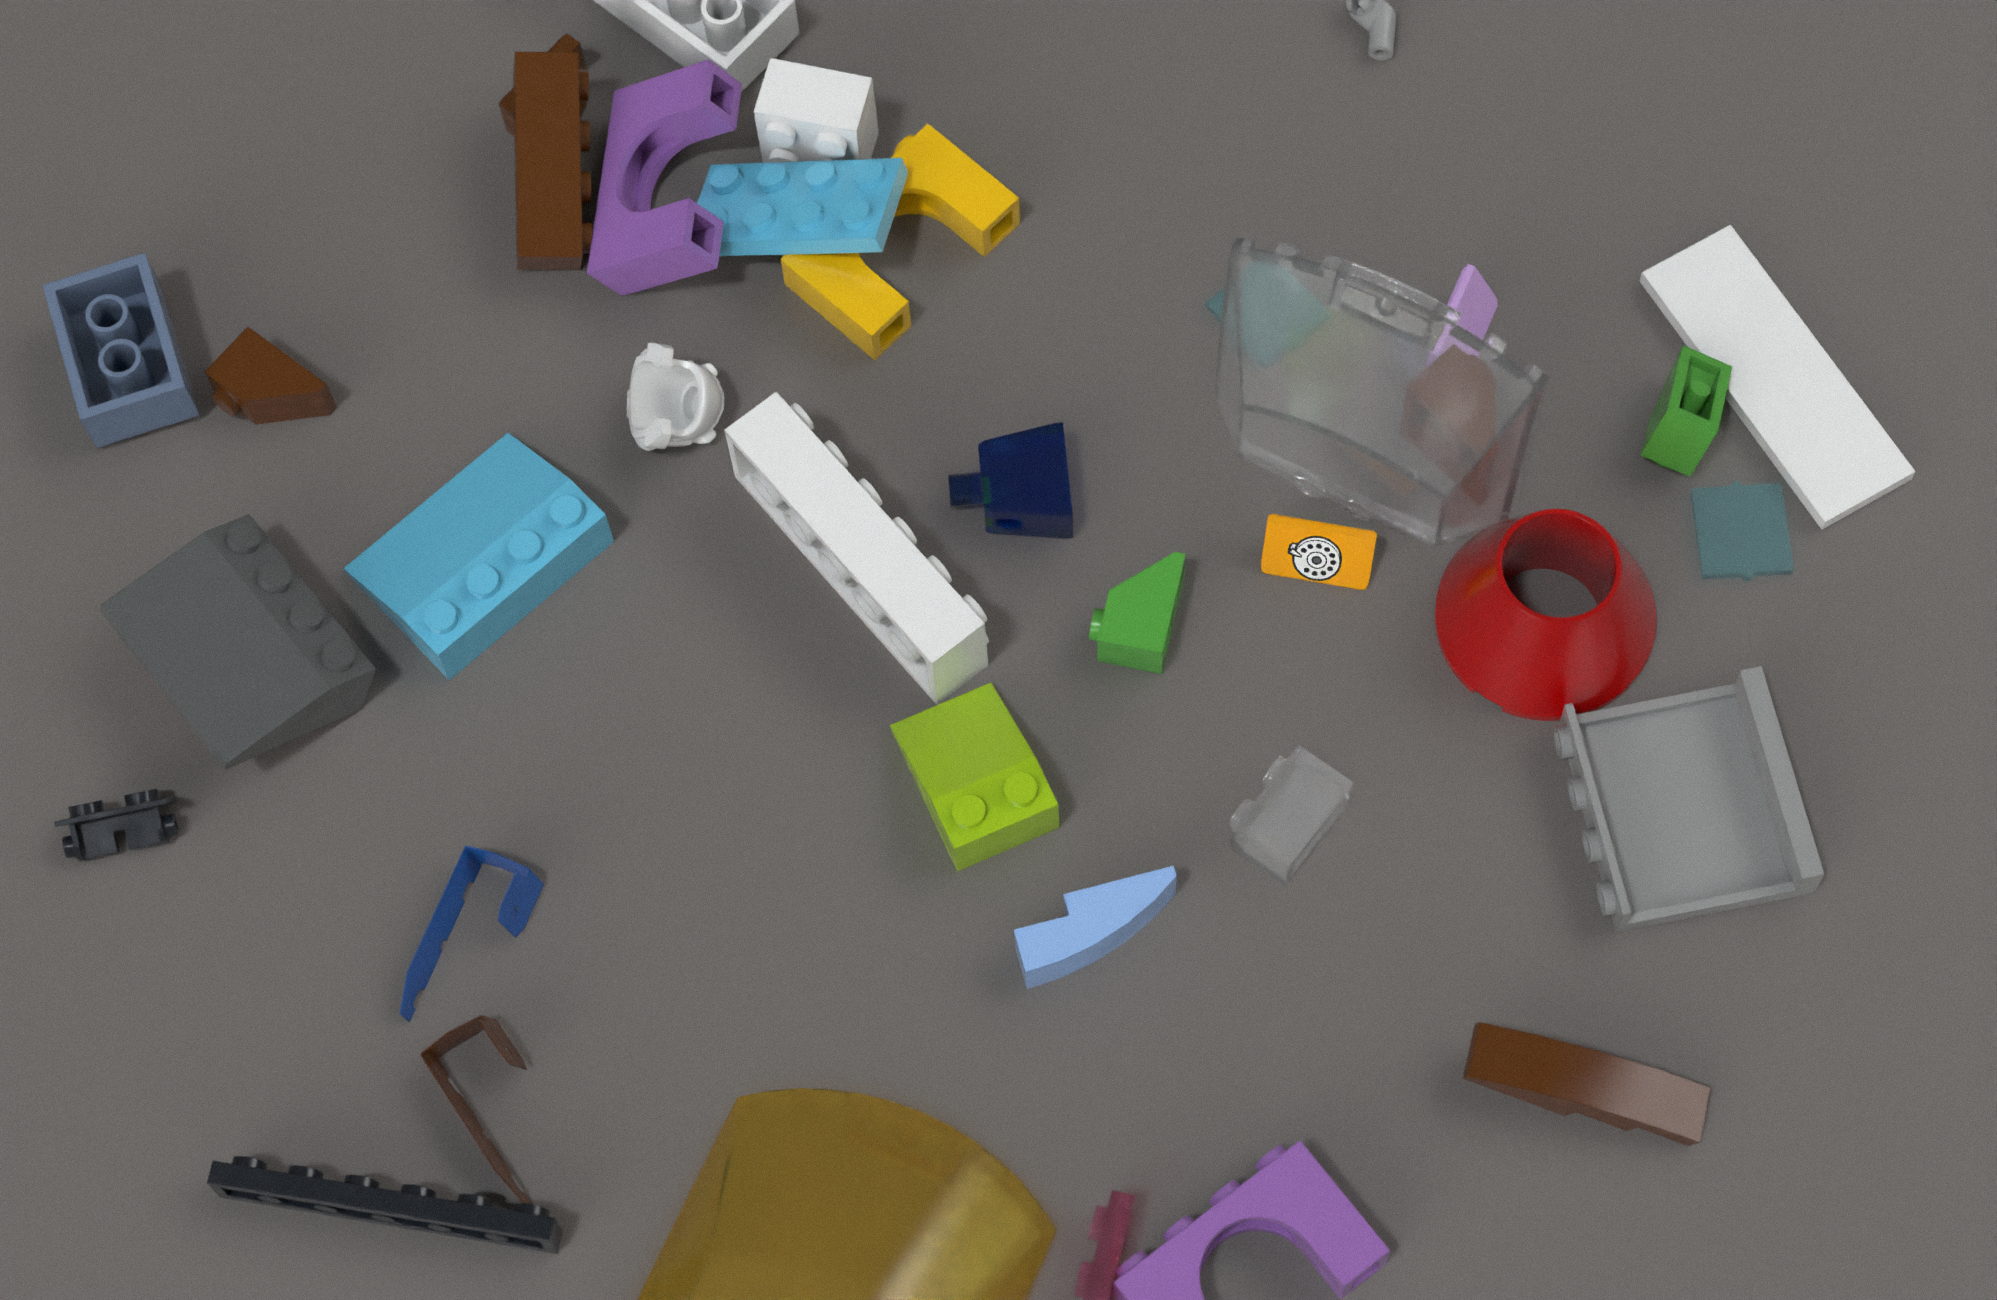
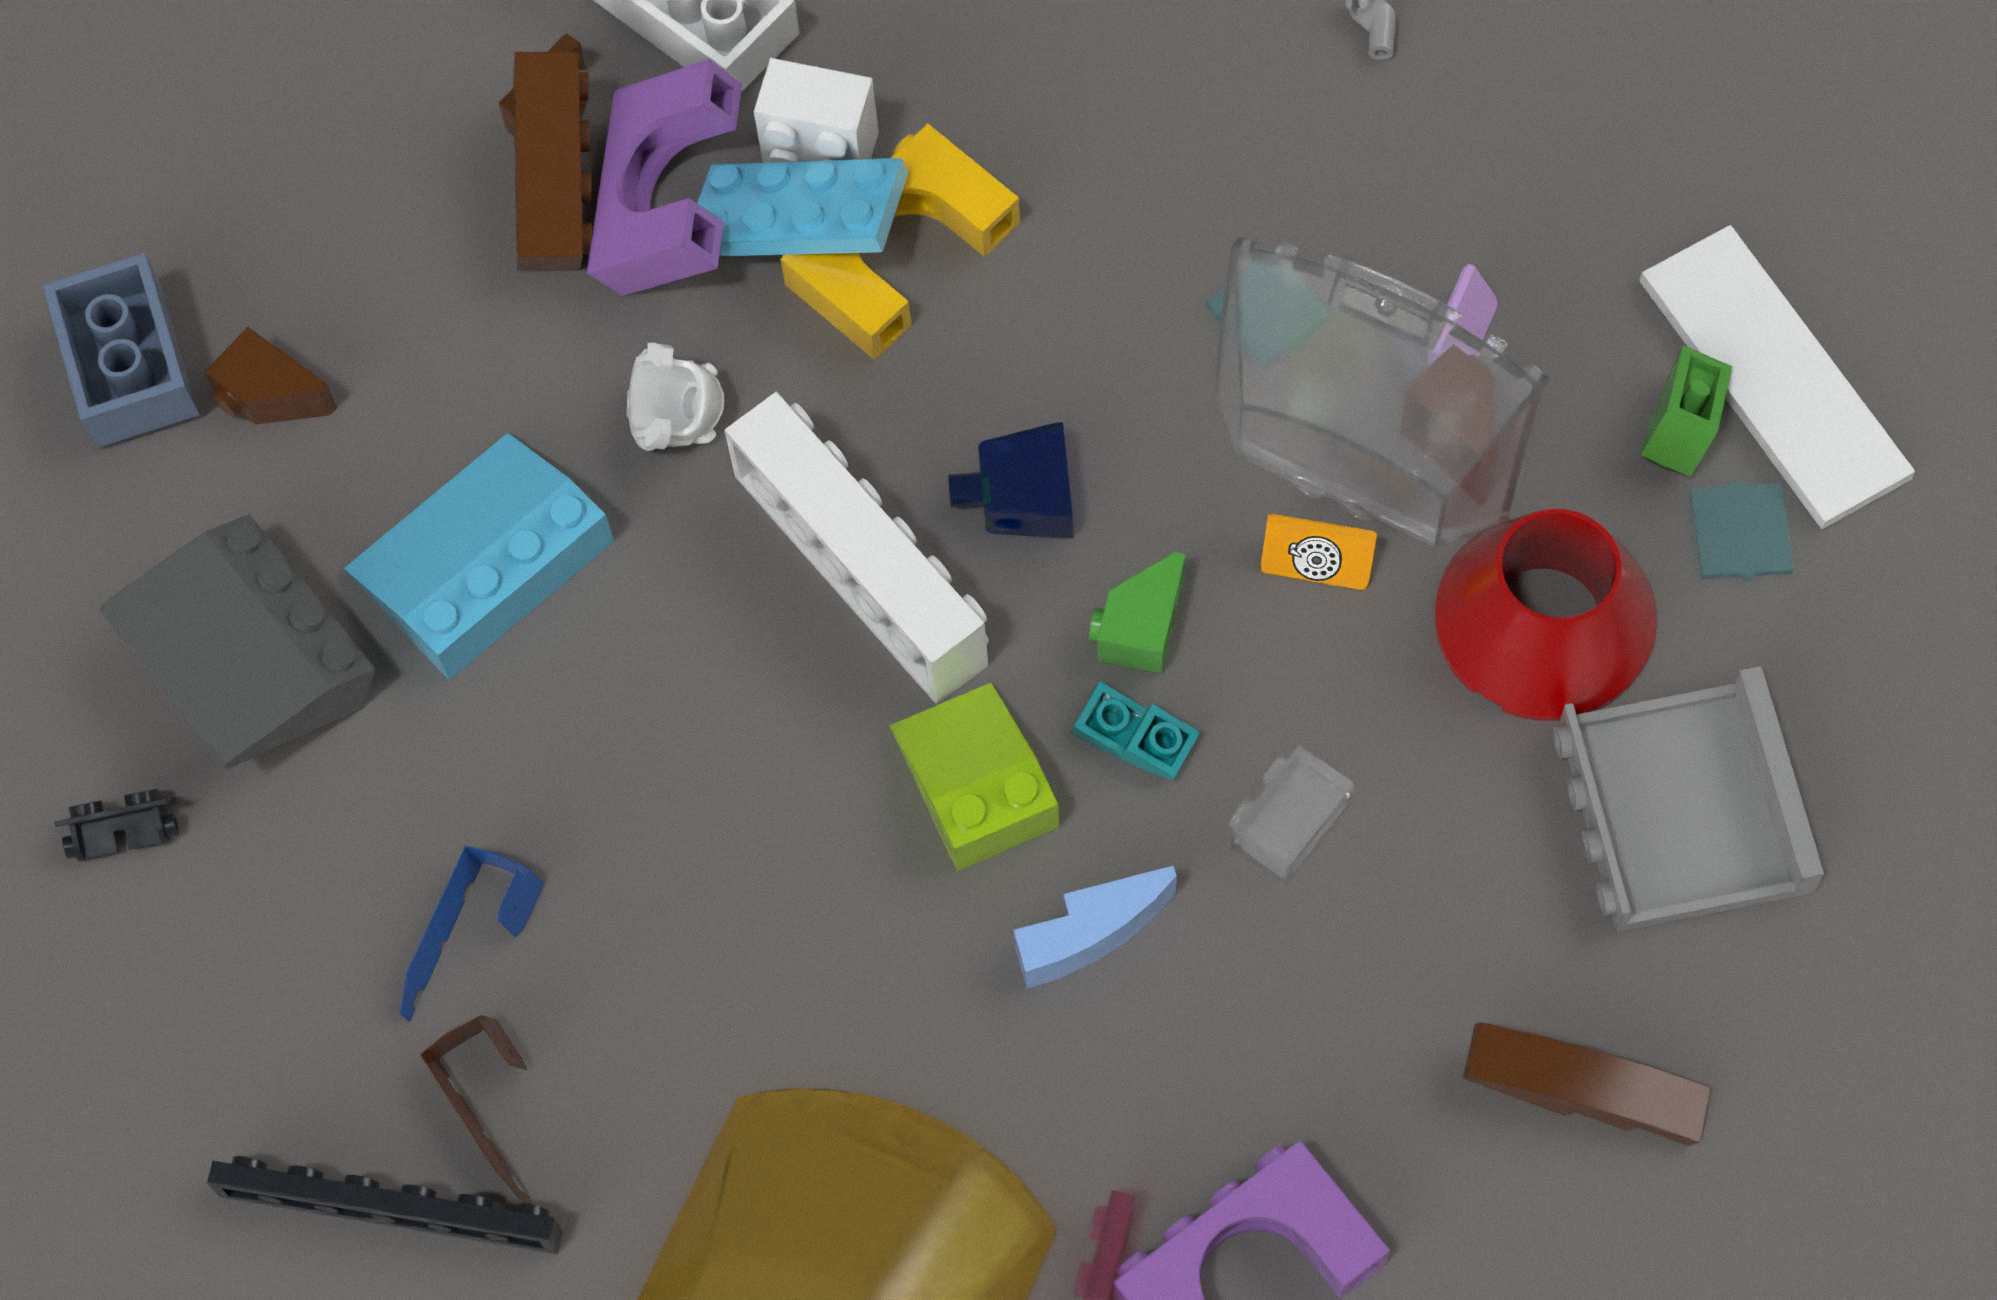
none -> teal slope [1070,681,1200,781]

